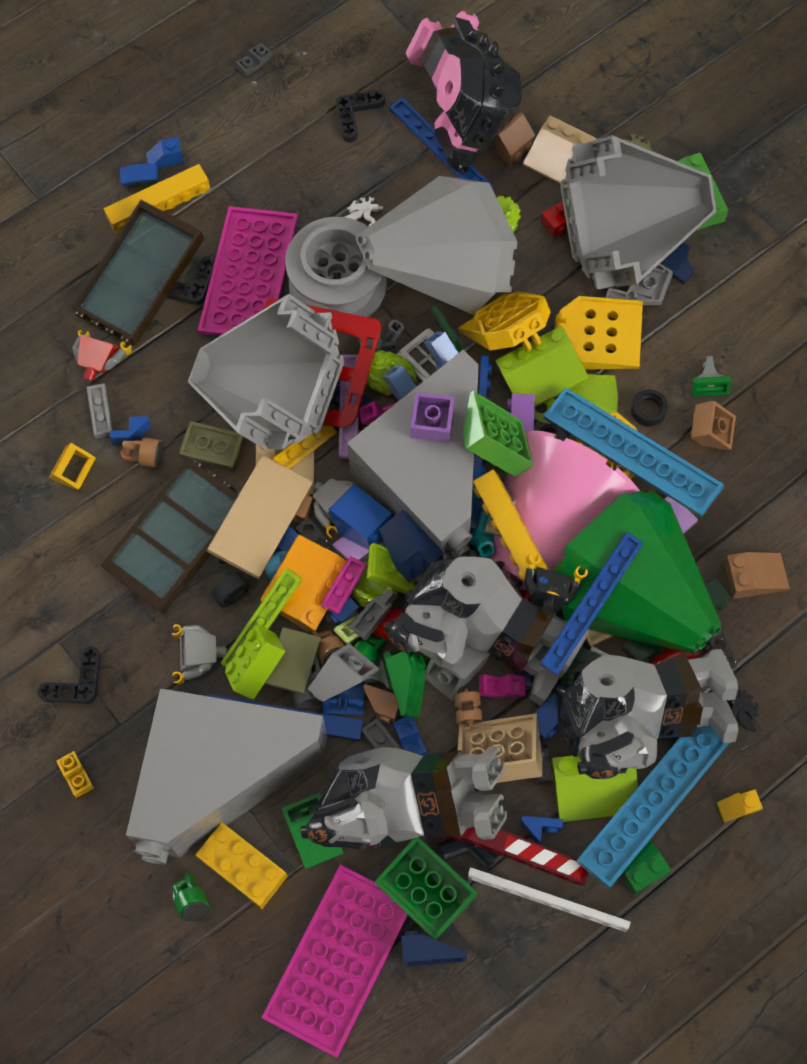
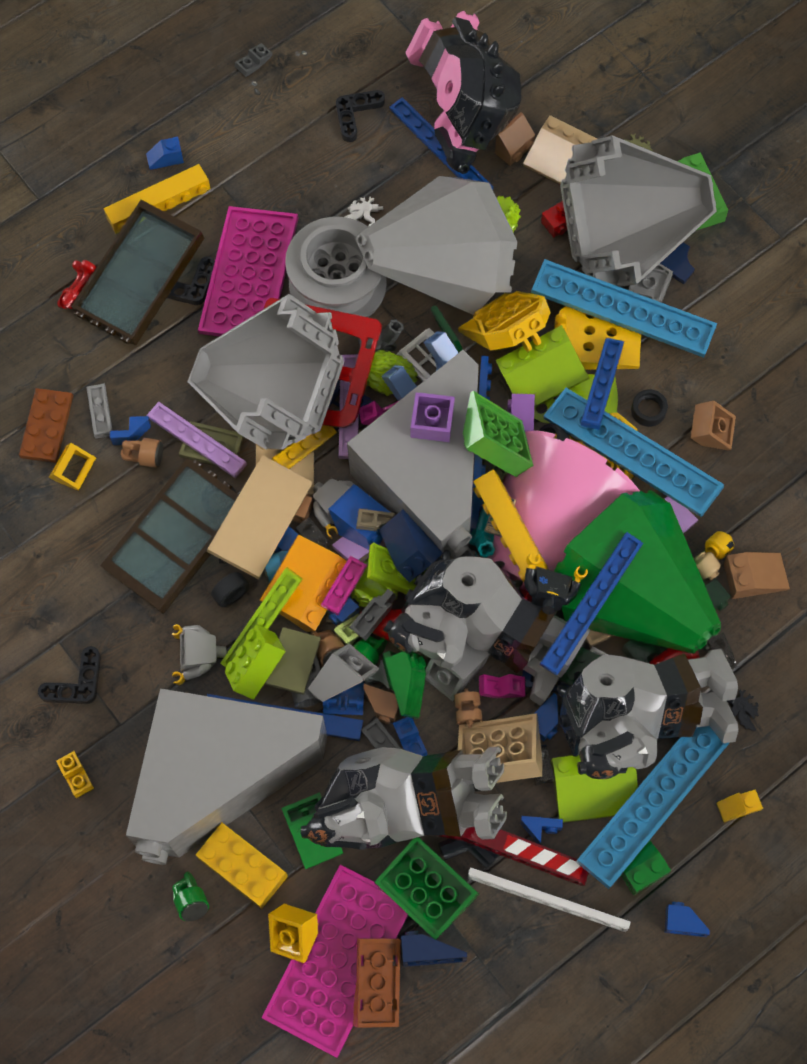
torso [72,330,132,381] -> none
blue slope [120,163,158,186] -> none
green piece [691,356,731,397] -> none
none -> dark orange plate [19,388,73,463]
none -> red piece [57,260,97,309]
none -> lavender tile [147,402,247,479]
none -> yellow slope [268,904,318,963]
none -> dark orange piece [353,938,400,1028]
none -> dark tan tile [356,508,395,531]
none -> dark azure plate [531,259,717,358]
none -> blue tile [581,338,624,430]
none -> blue slope [664,902,710,937]
none -> tan head [694,551,721,580]
none -> yellow head [705,531,734,560]

